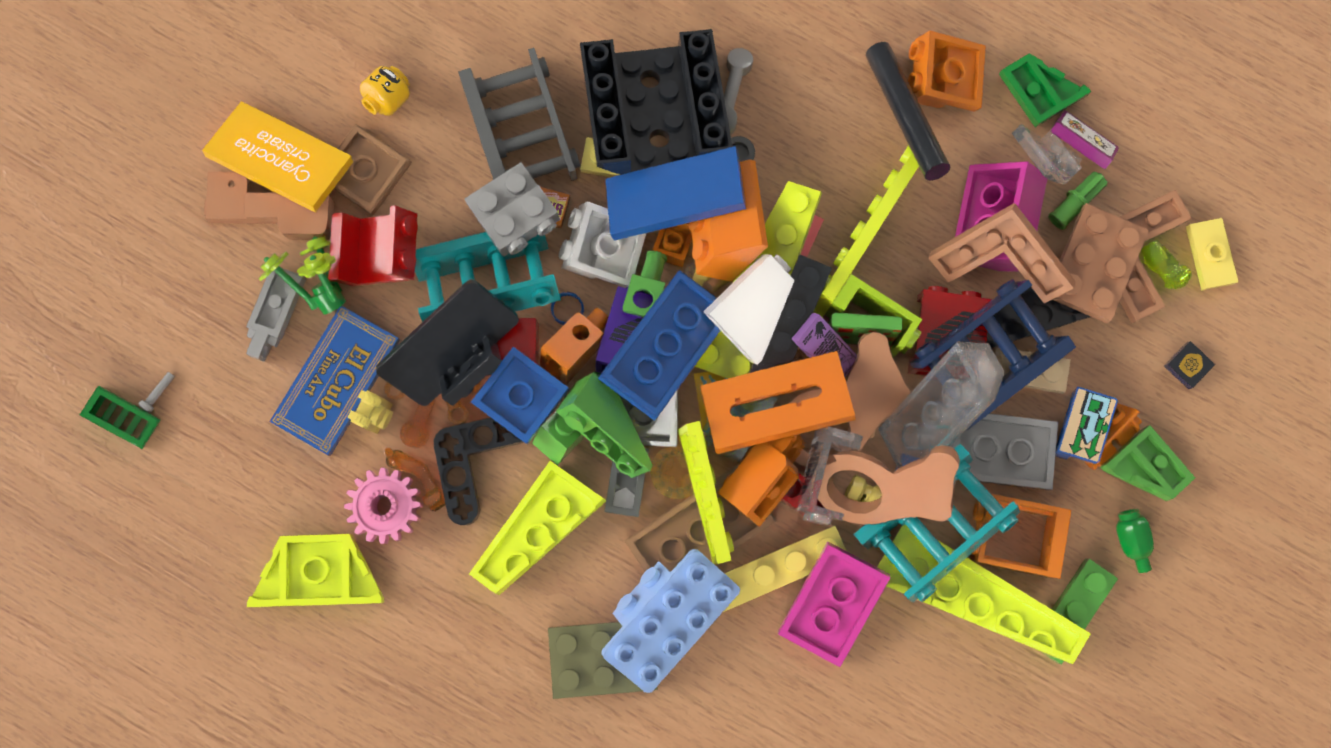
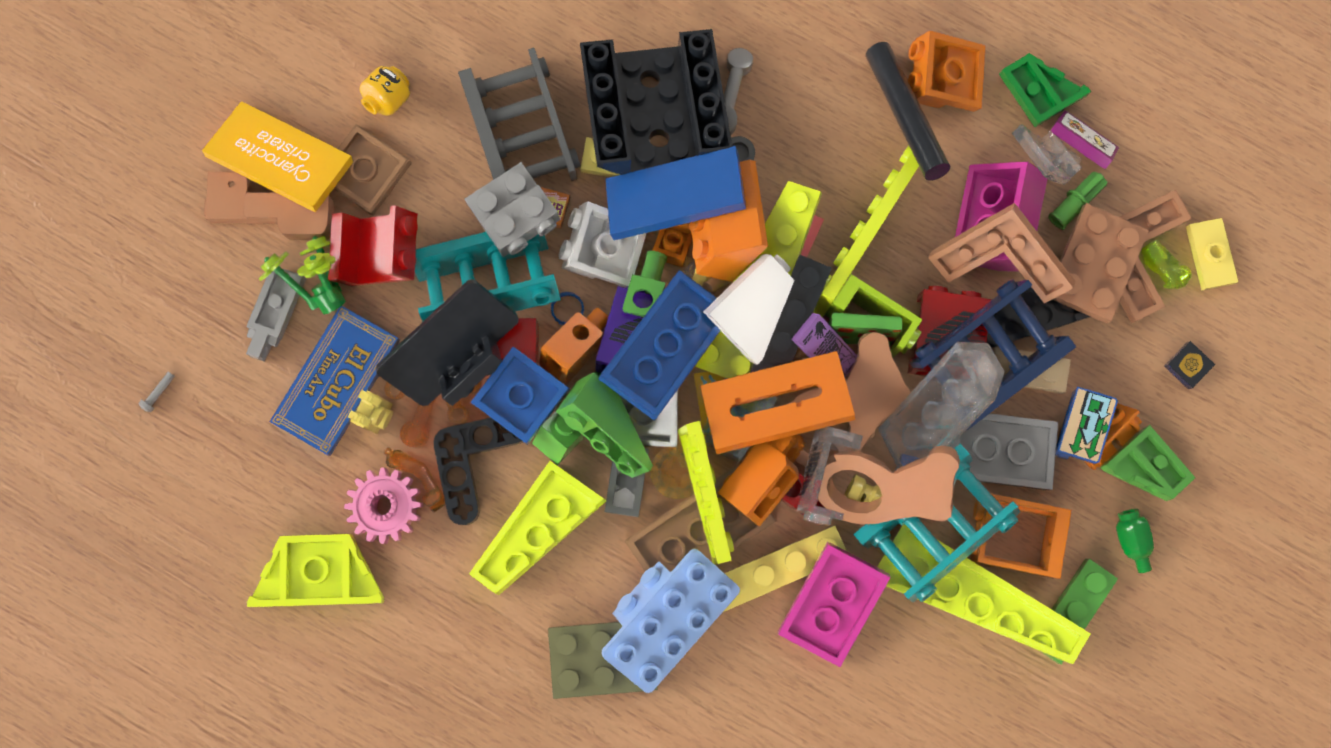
green slope [79,386,161,449] -> none

